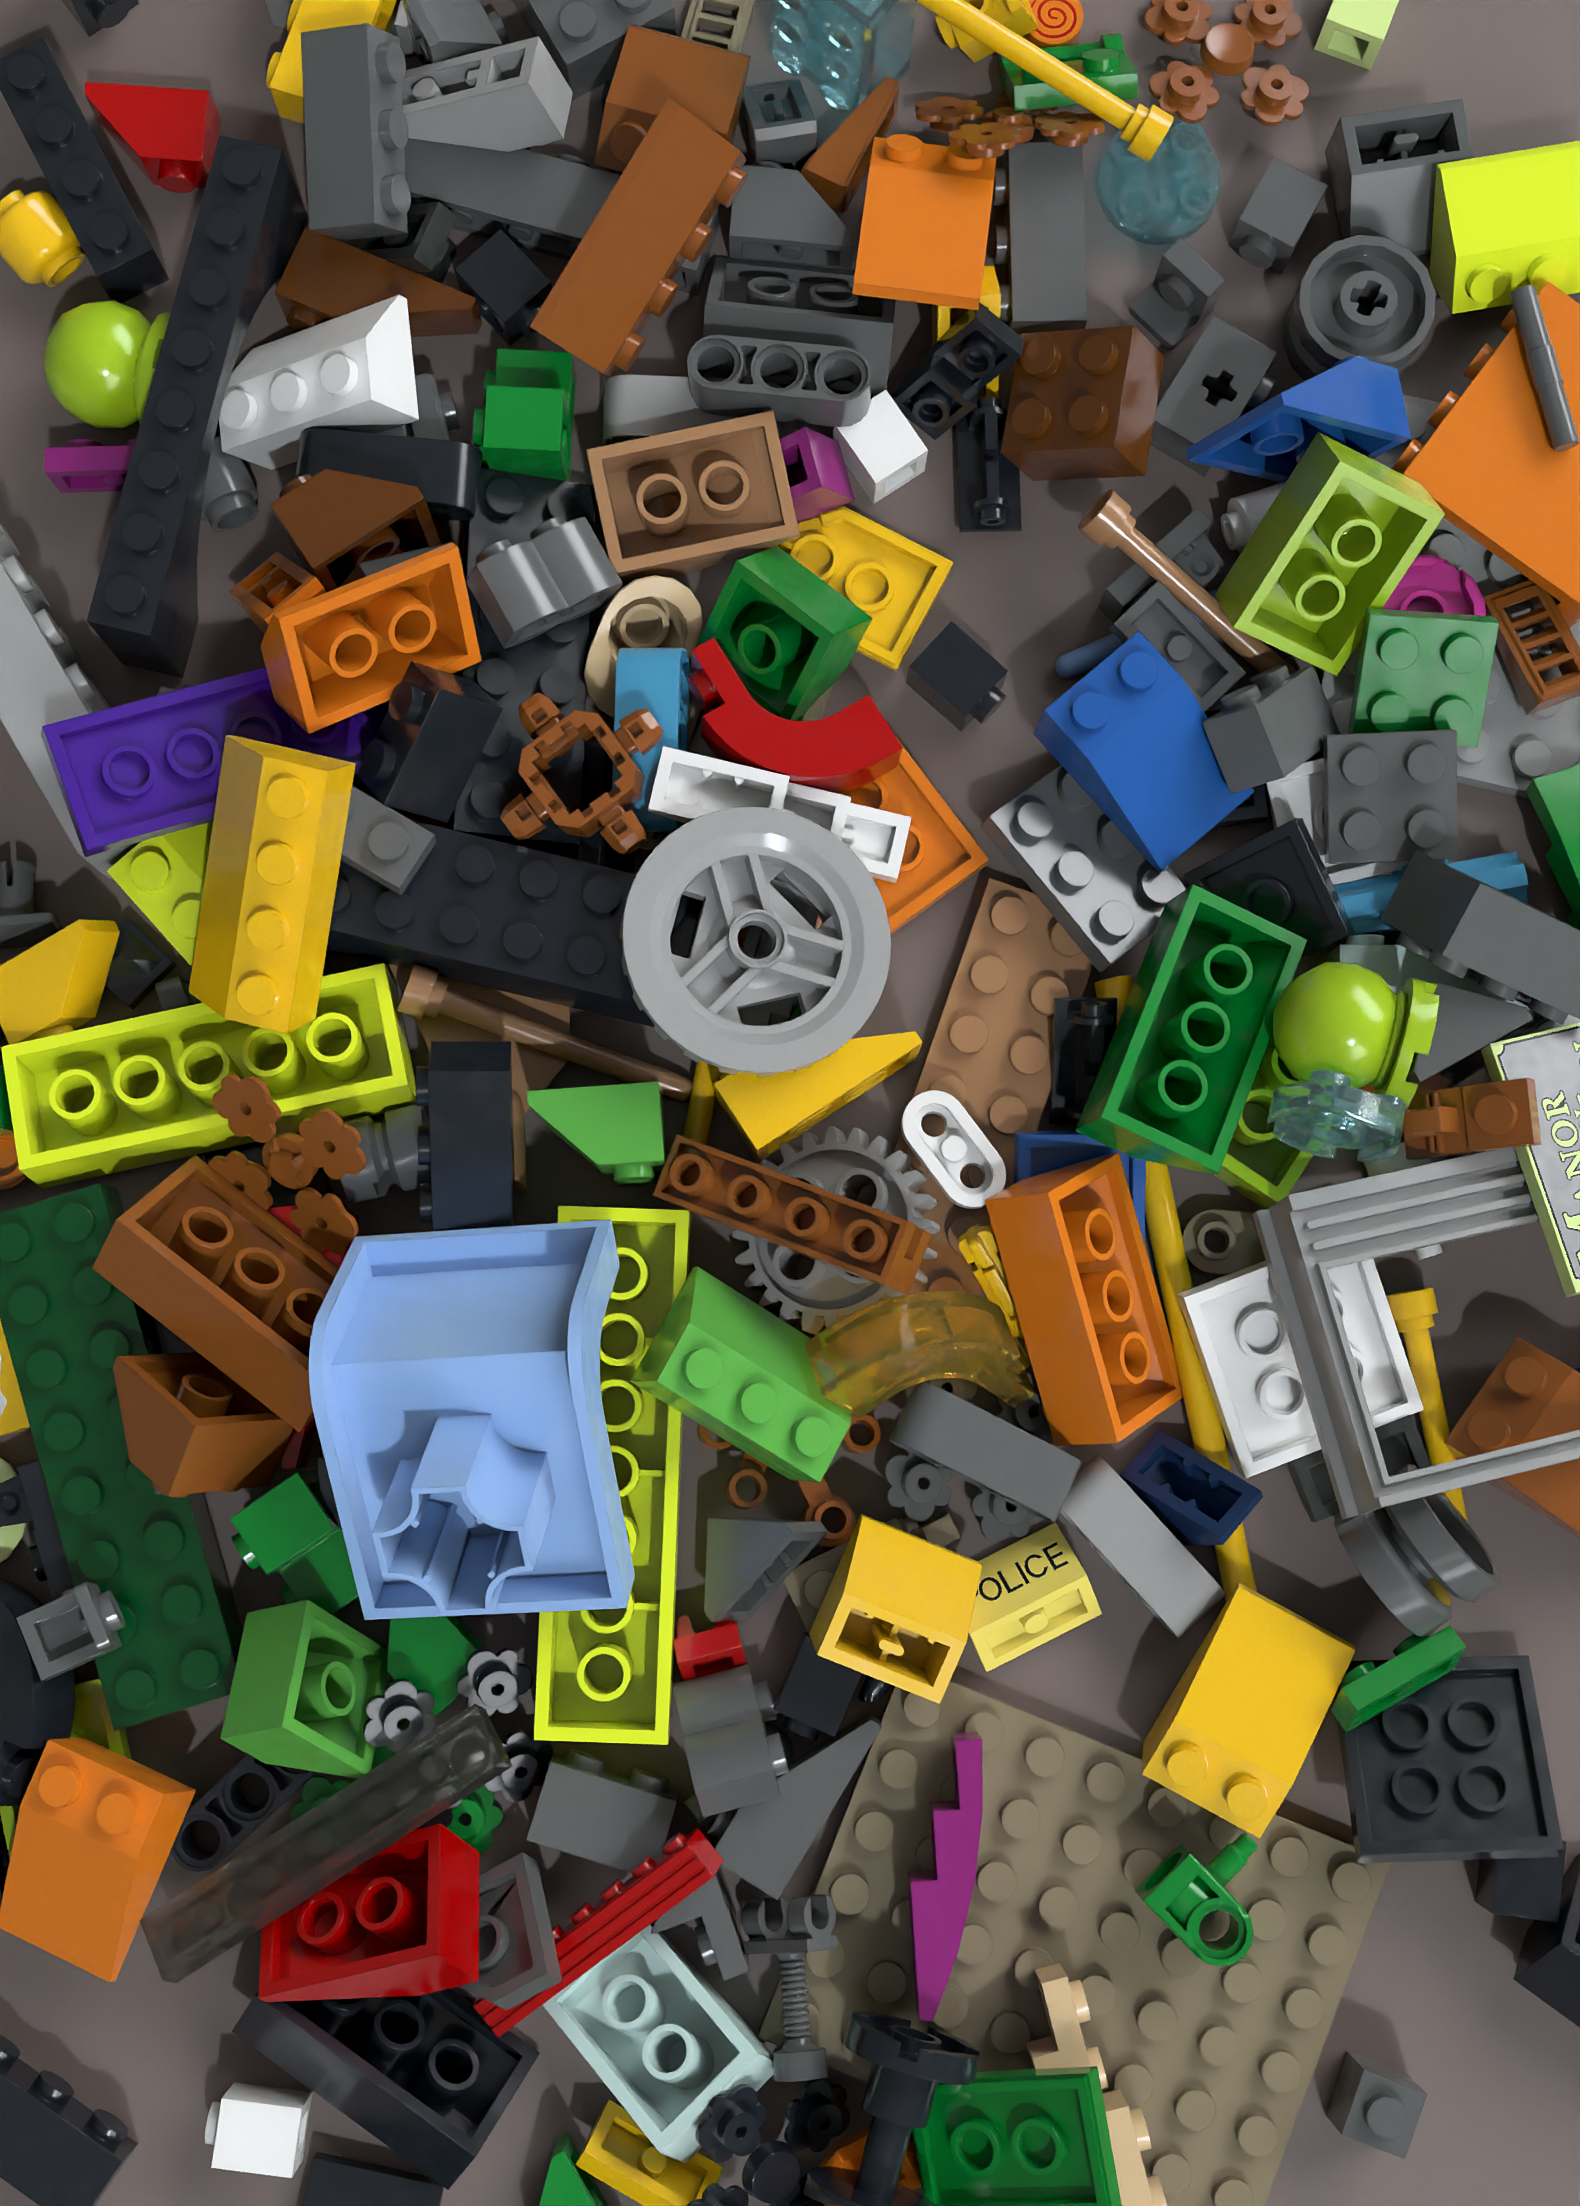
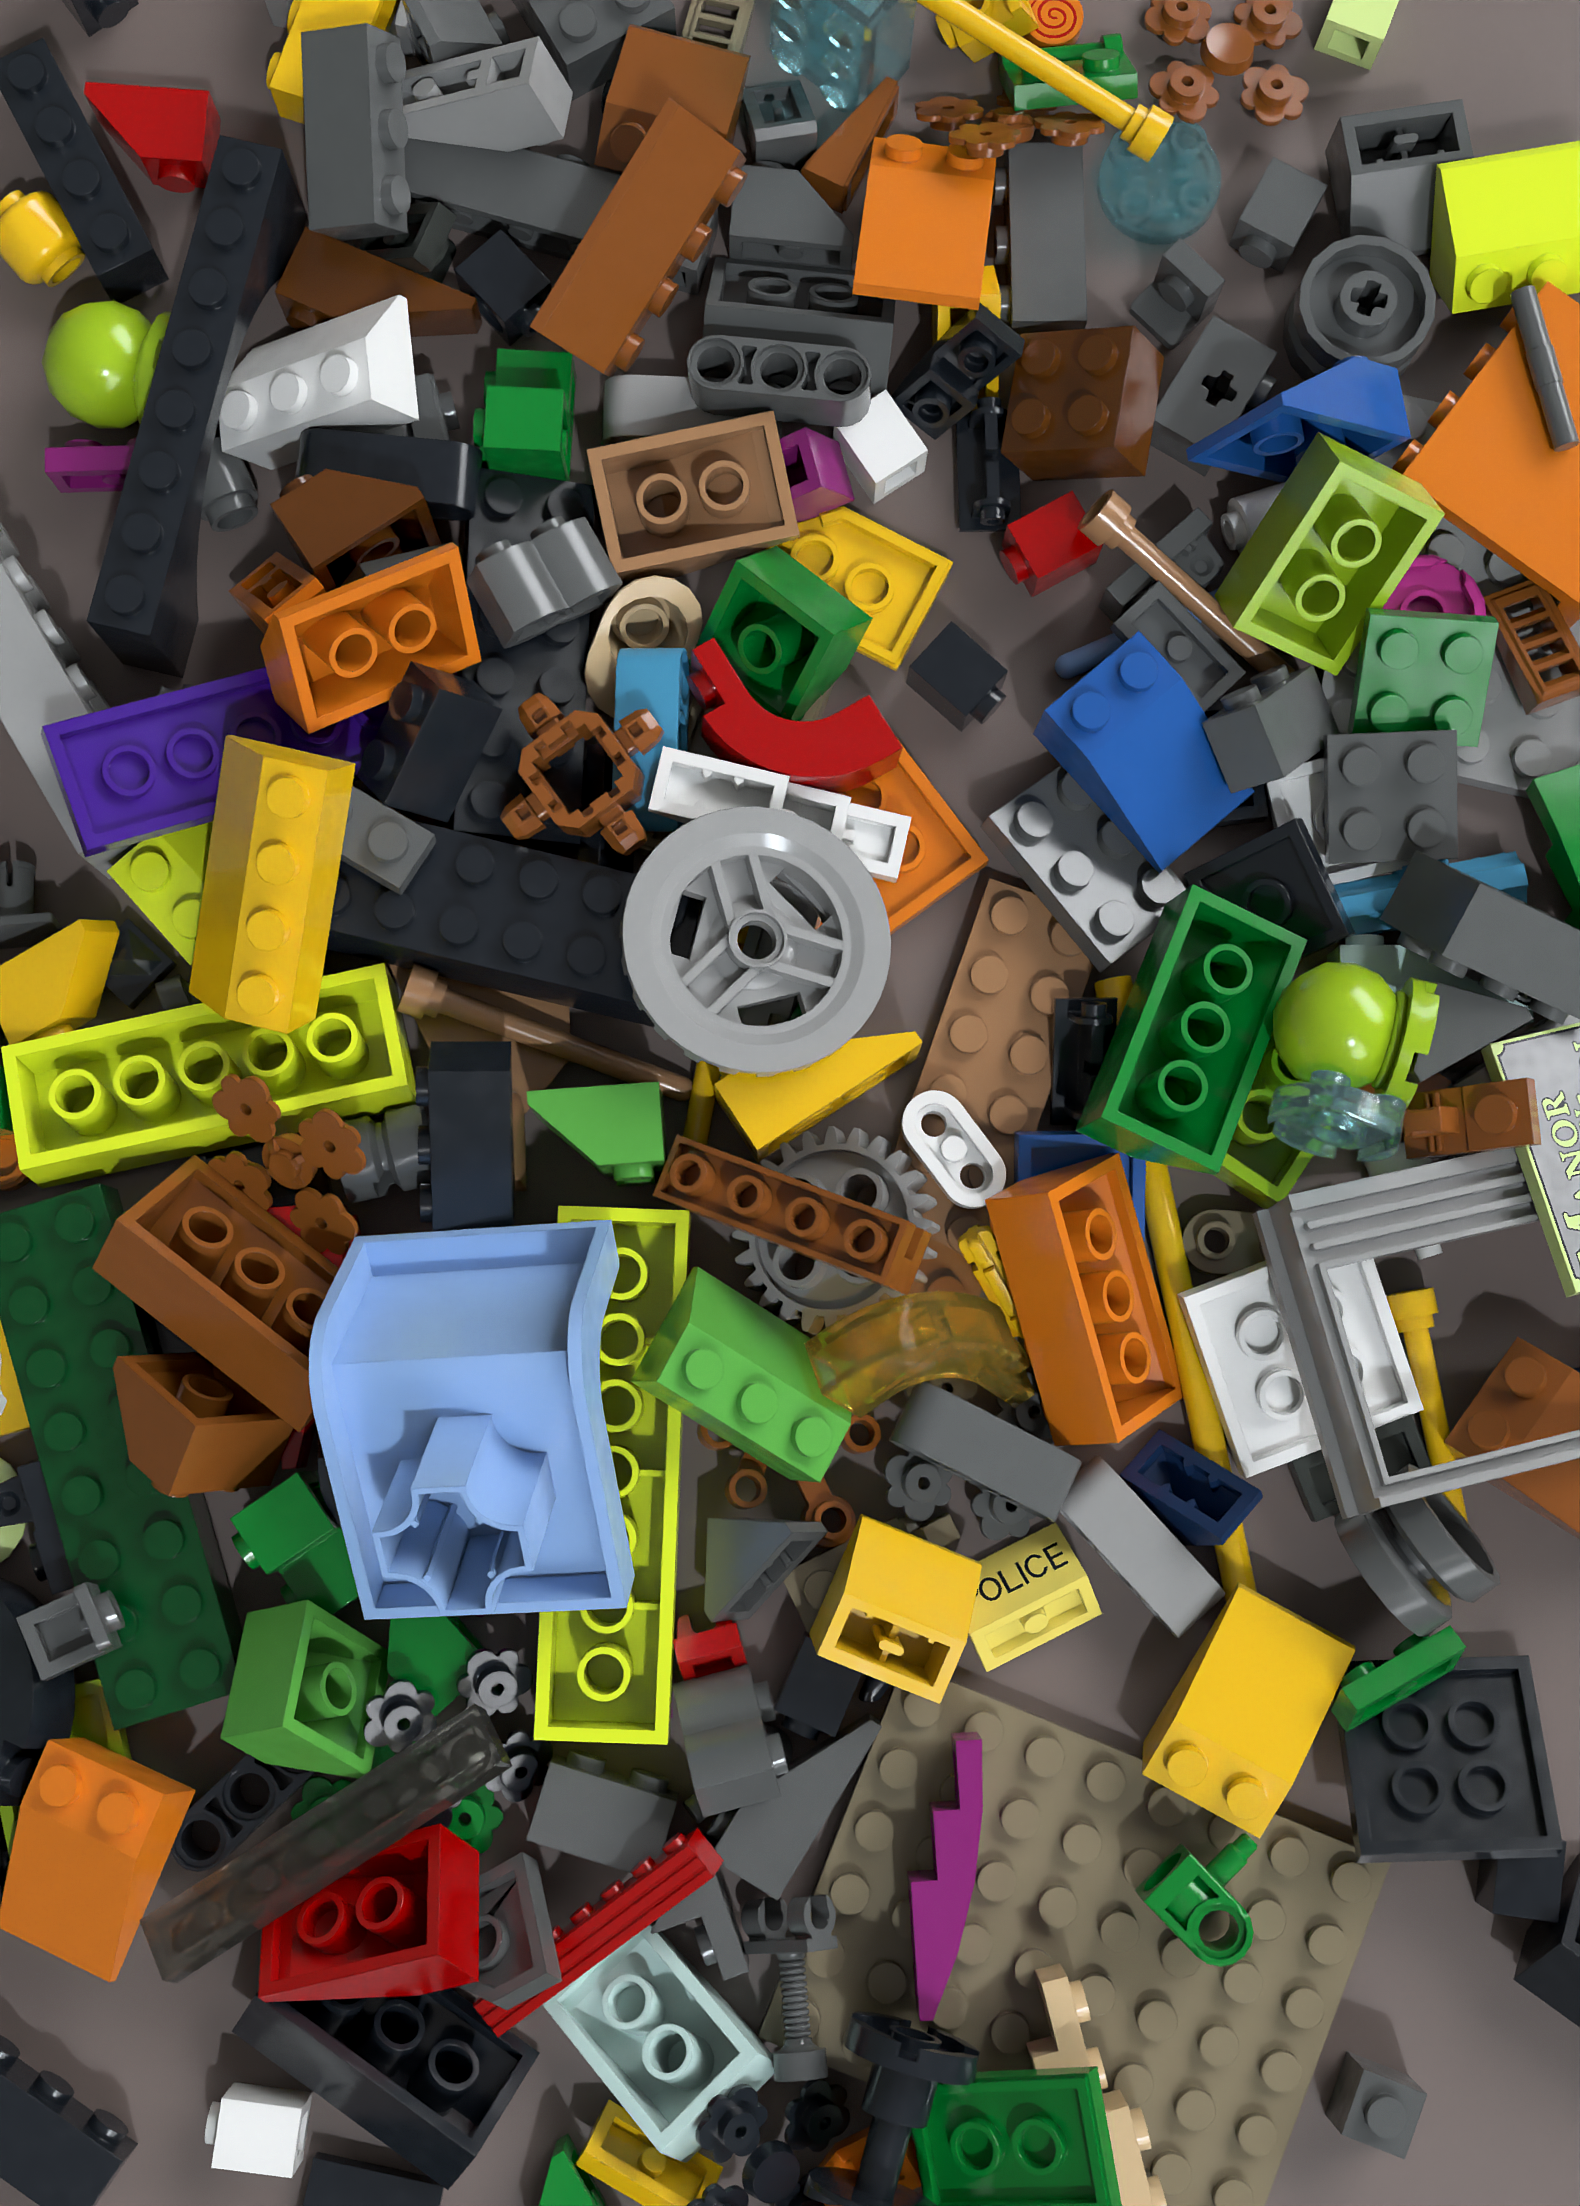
none -> red brick [999,490,1104,597]

